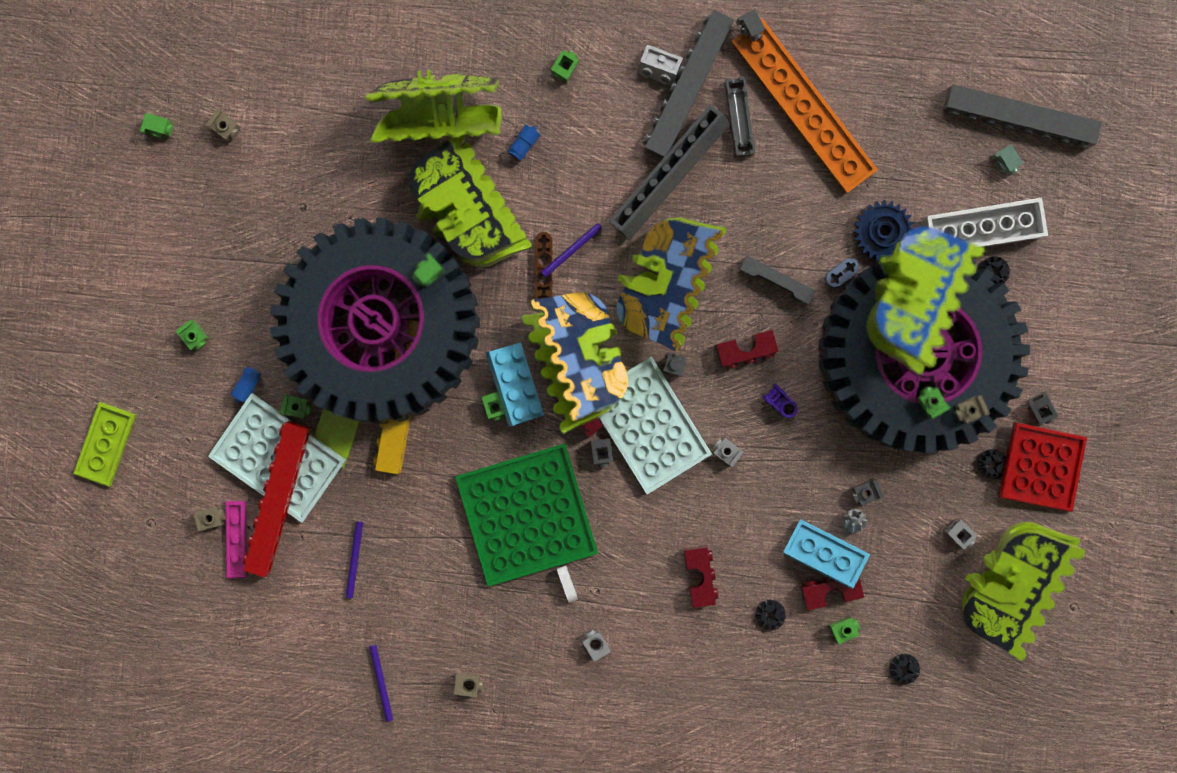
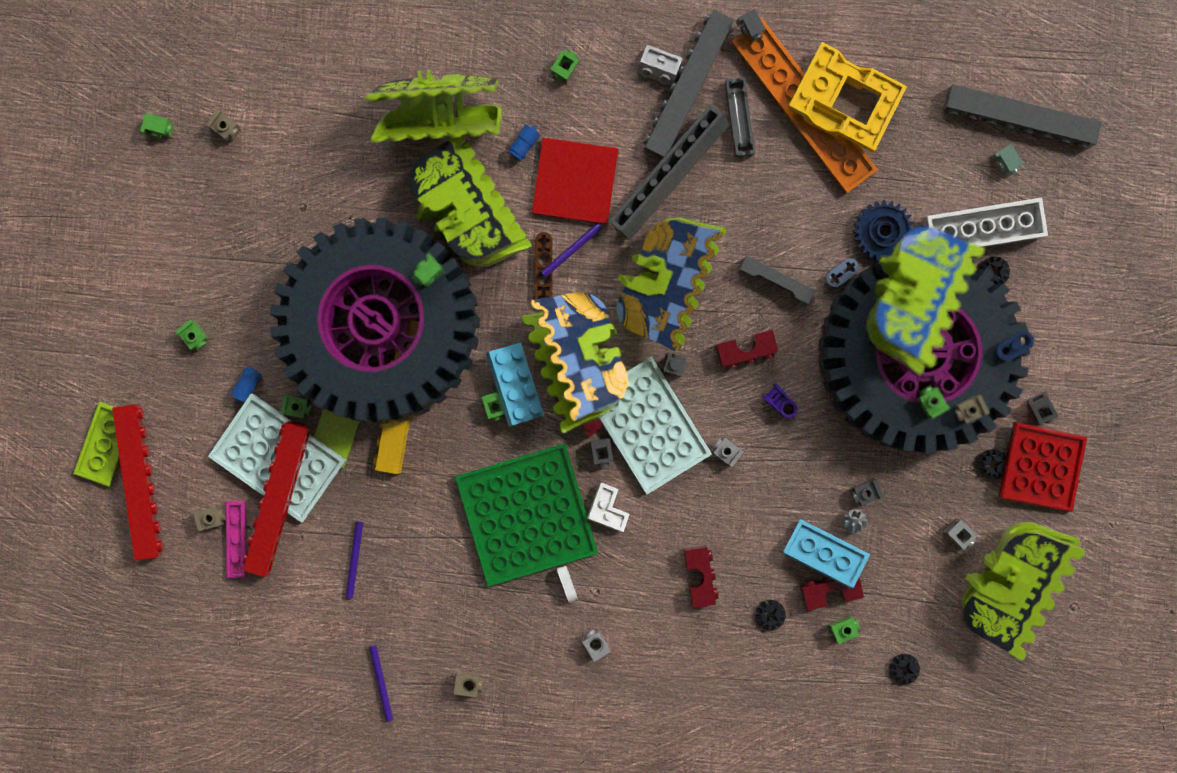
none -> red brick [112,404,164,561]
none -> red tile [532,137,618,224]
none -> white plate [587,483,630,532]
none -> yellow piece [788,42,907,153]
none -> dark blue plate [995,331,1034,361]

